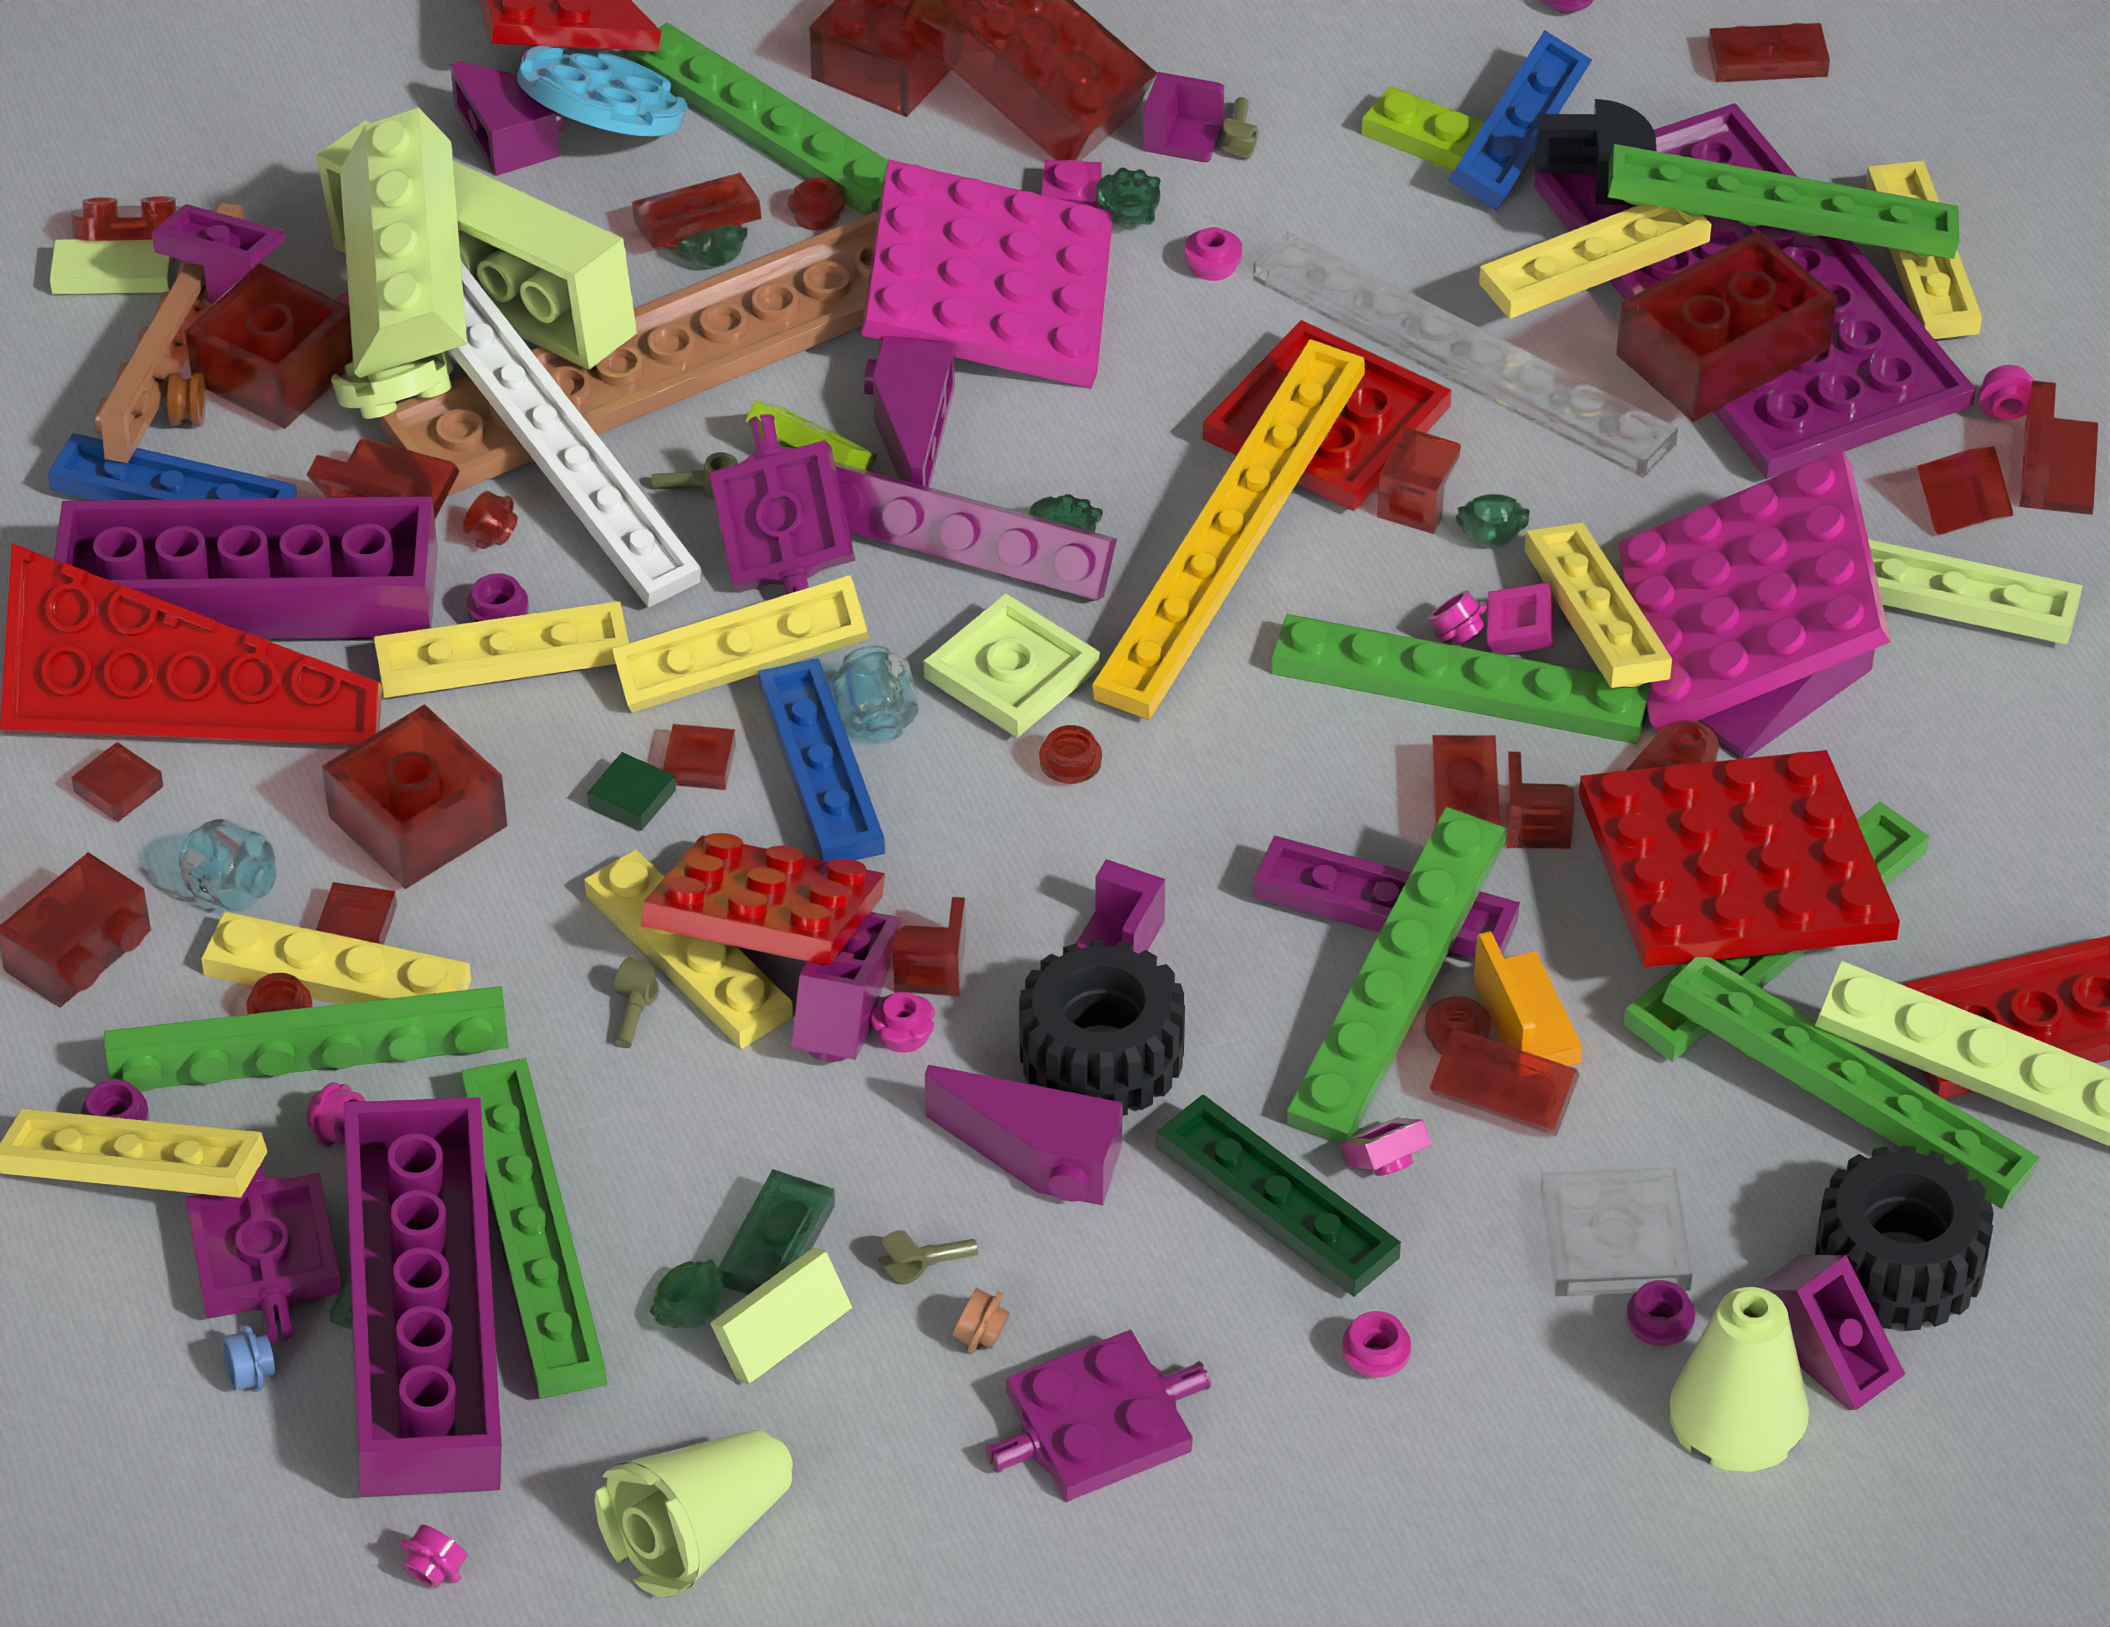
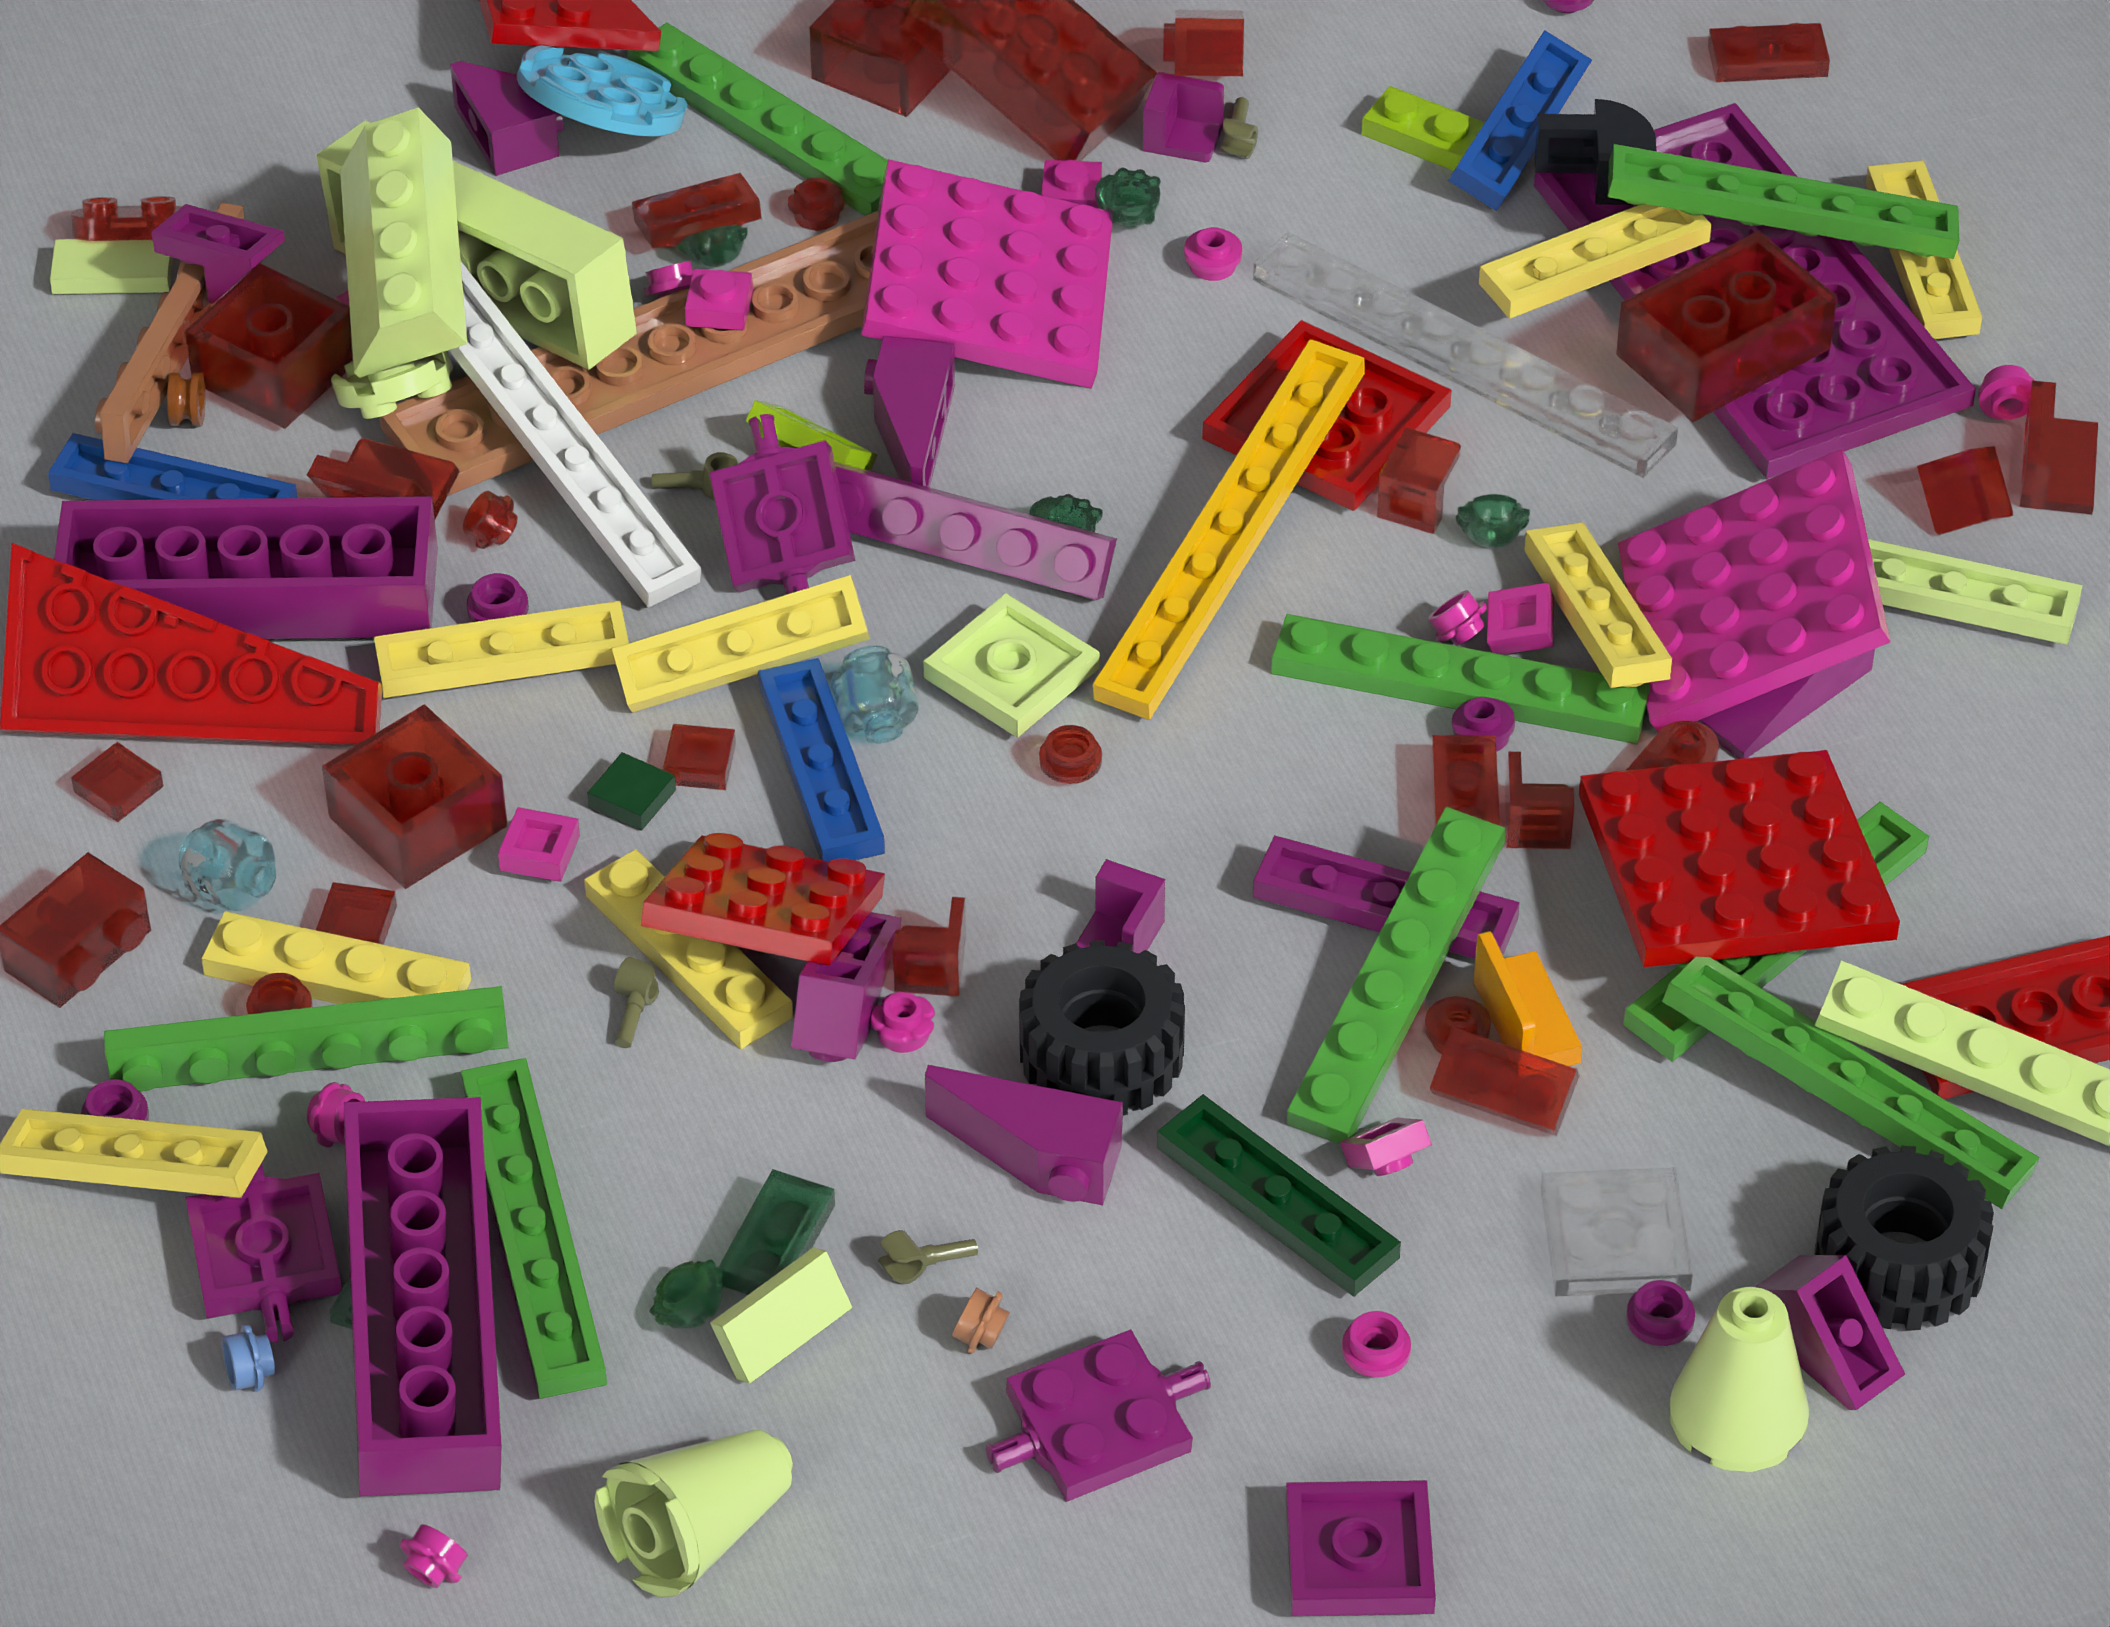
none -> dark pink plate [498,807,580,882]
none -> dark pink plate [643,261,693,299]
none -> dark pink plate [685,269,753,330]
none -> clear red brick [1163,10,1244,77]
none -> magenta plate [1286,1480,1436,1616]
none -> magenta plate [1452,697,1515,755]

